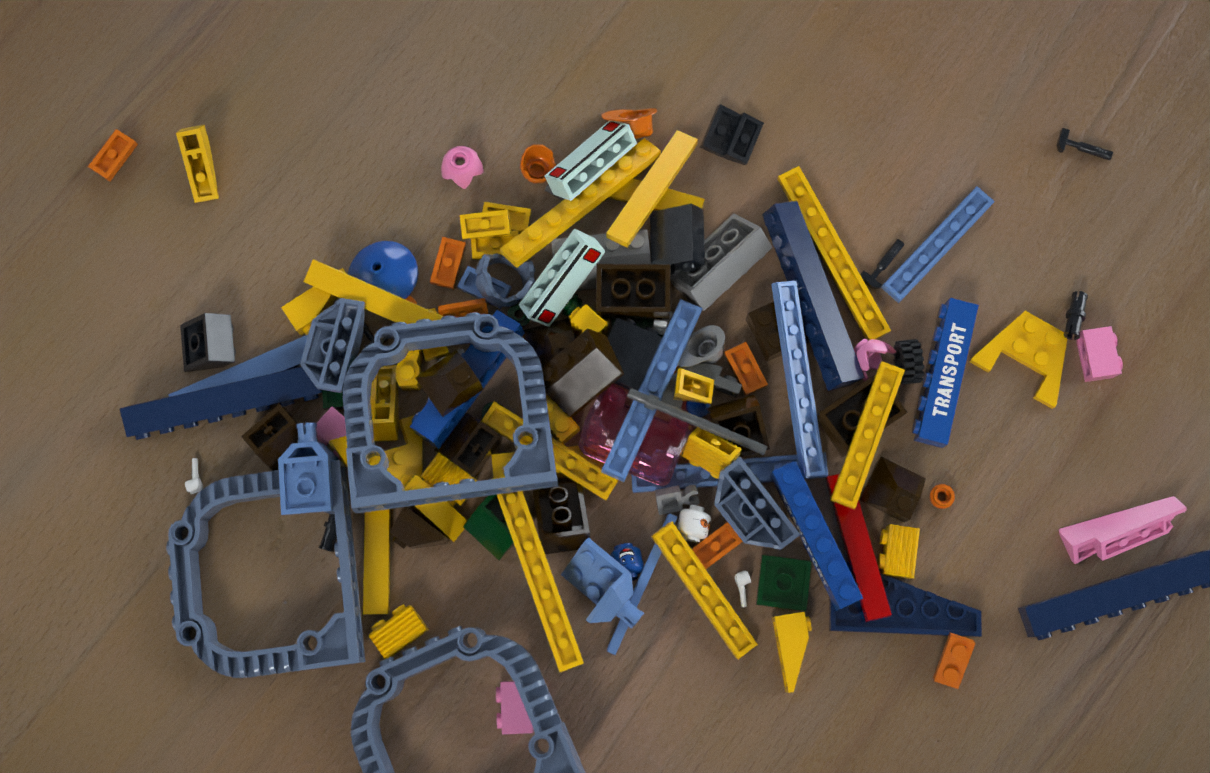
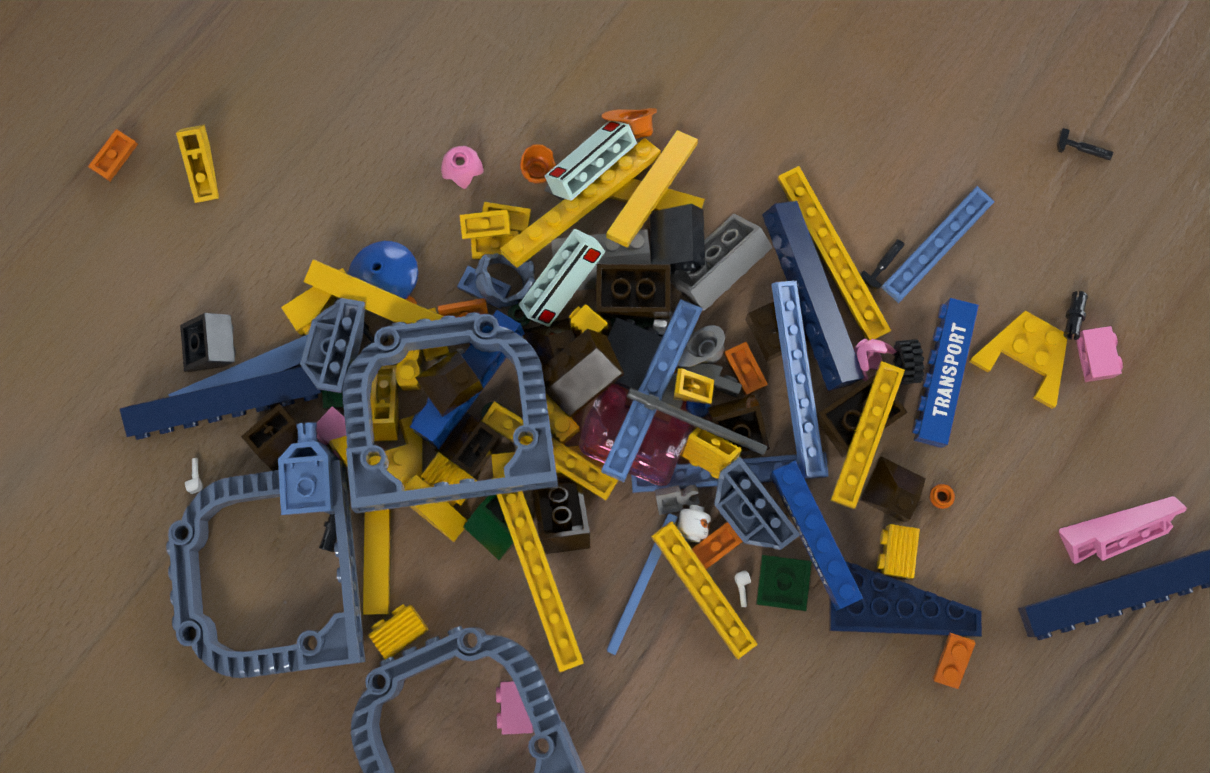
dark brown slope [390,507,450,549] -> none
orange plate [430,237,466,290] -> none
medium blue plate [561,538,644,629] -> none
dark green plate [563,293,582,316] -> none
blue head [610,543,644,581] -> none
black slope [700,104,764,165] -> none
yellow slope [772,612,812,693] -> none
red tile [826,474,892,622] -> none

